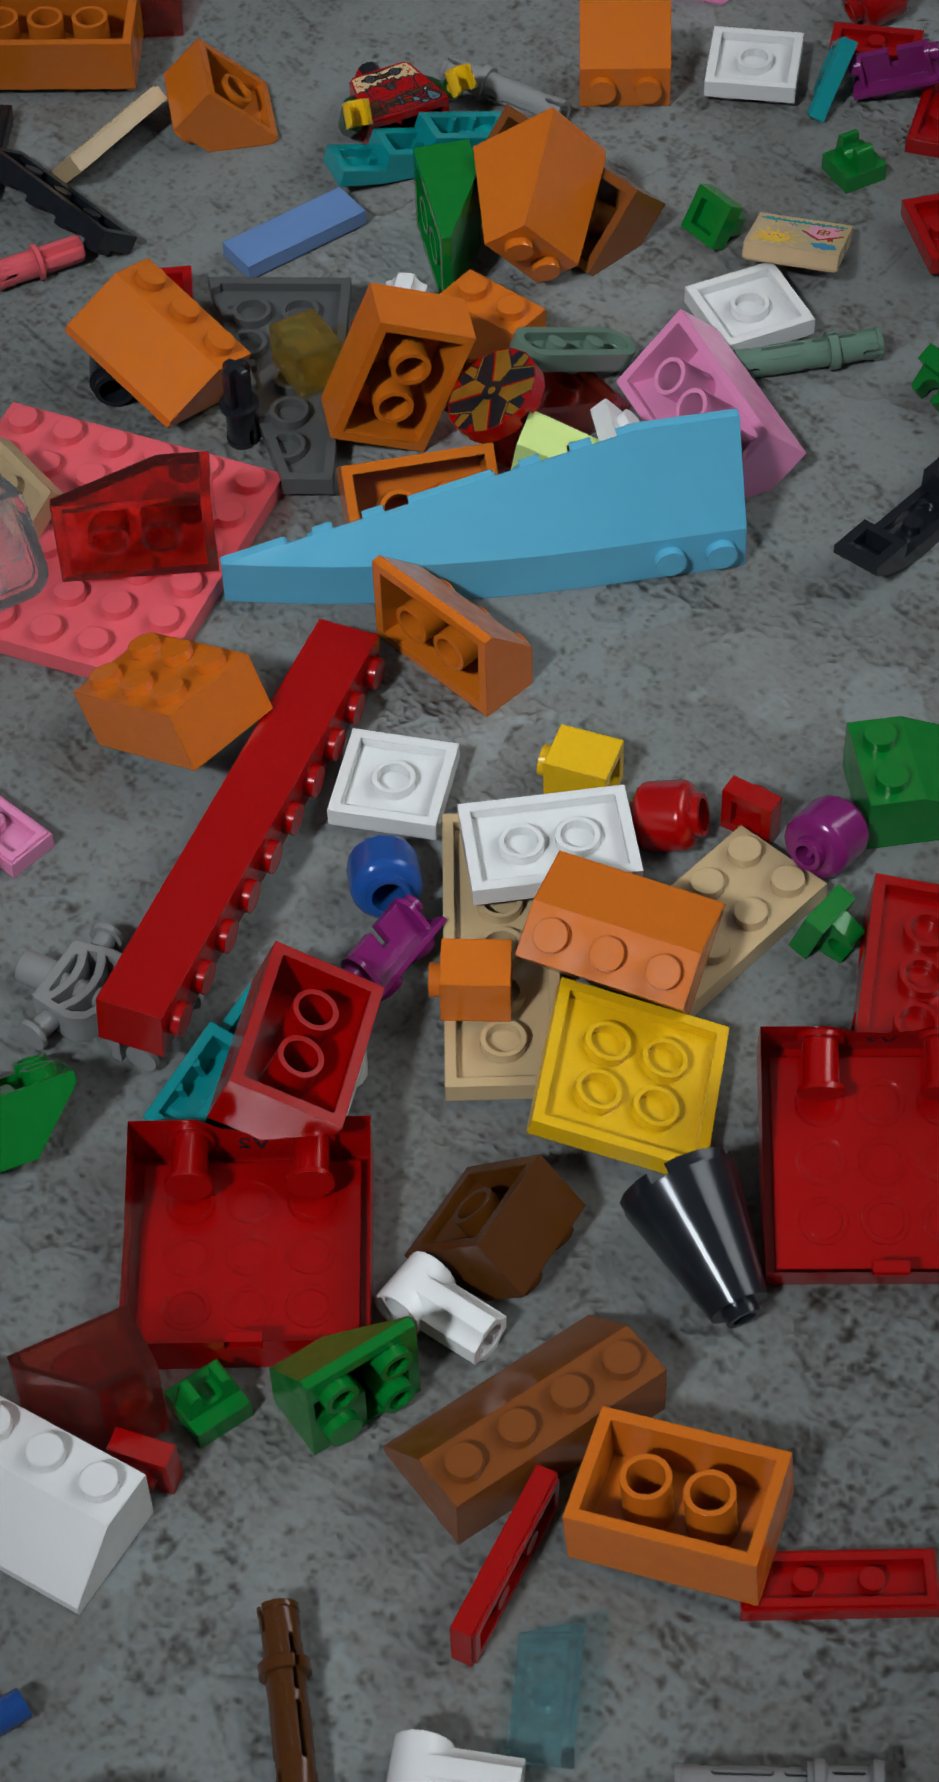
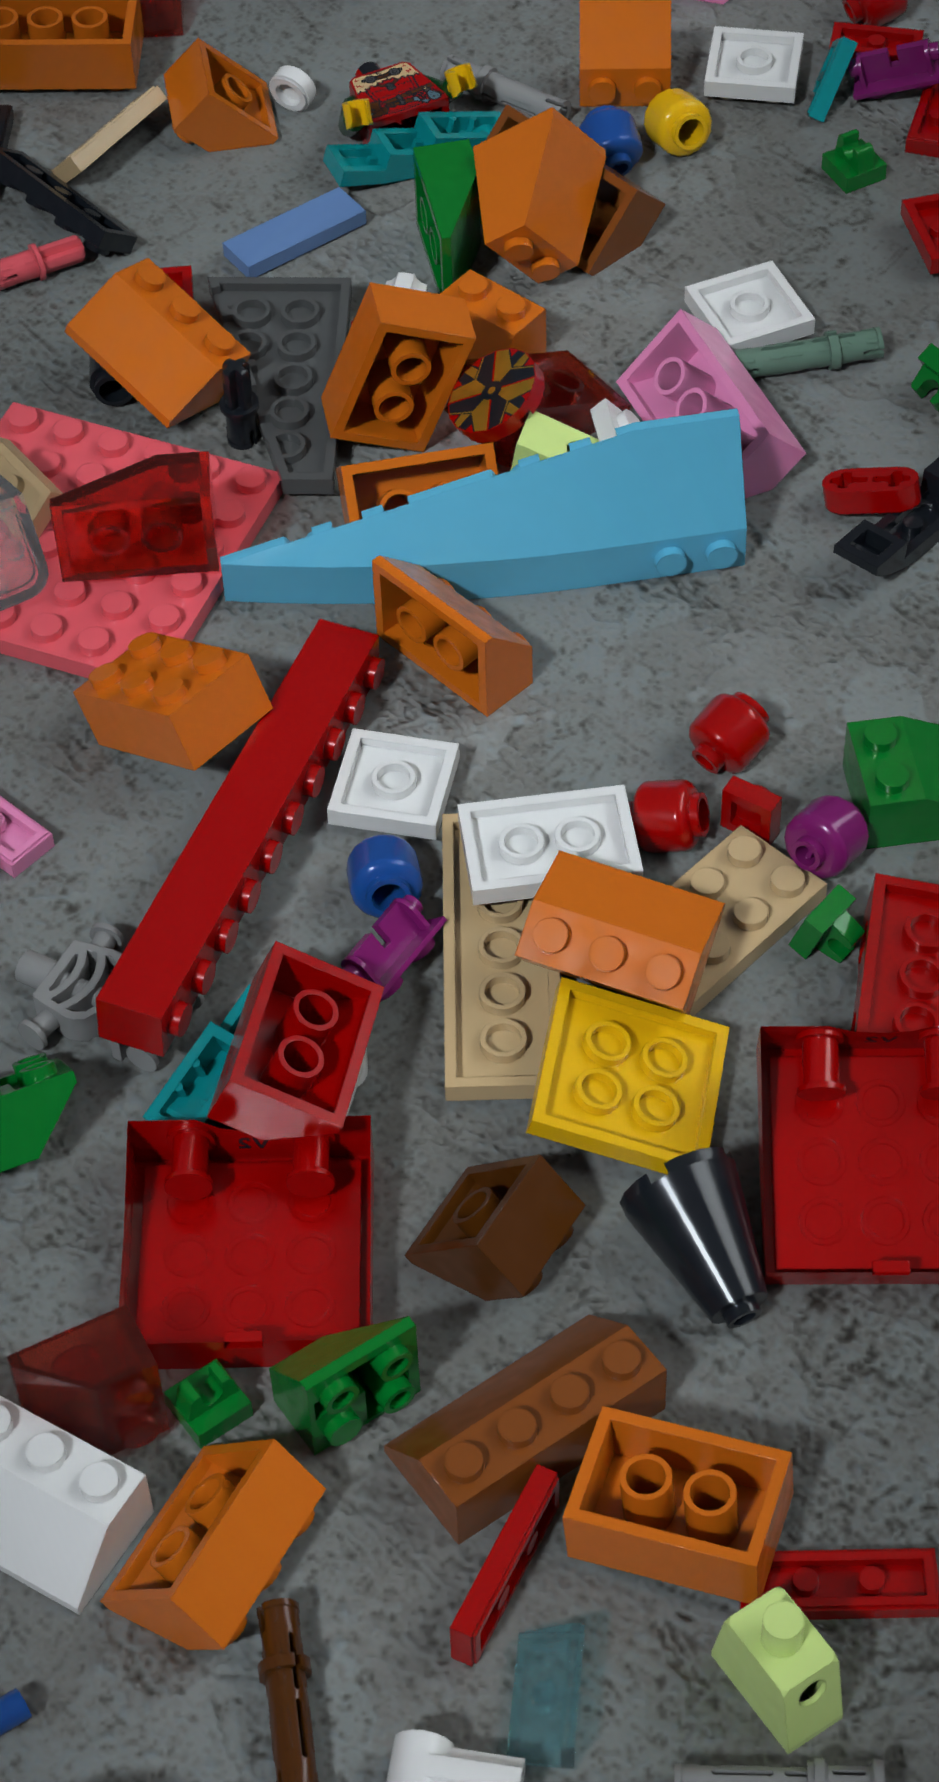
red plate [106,1427,184,1495] -> none
clear yellow brick [269,308,342,397] -> none
white piece [374,1251,507,1365] -> none
orange brick [428,938,513,1022] -> none
sand green plate [508,327,636,374] -> none
yellow brick [536,724,624,794] -> none
green tile [681,184,747,250] -> none
tan tile [742,212,853,273] -> none
none -> orange slope [100,1439,326,1650]
none -> white tile [269,65,316,112]
none -> blue head [579,105,643,176]
none -> yellow head [644,88,712,157]
none -> red head [689,692,770,774]
none -> yellowish green torso [711,1586,843,1754]
none -> red beam [822,467,921,514]

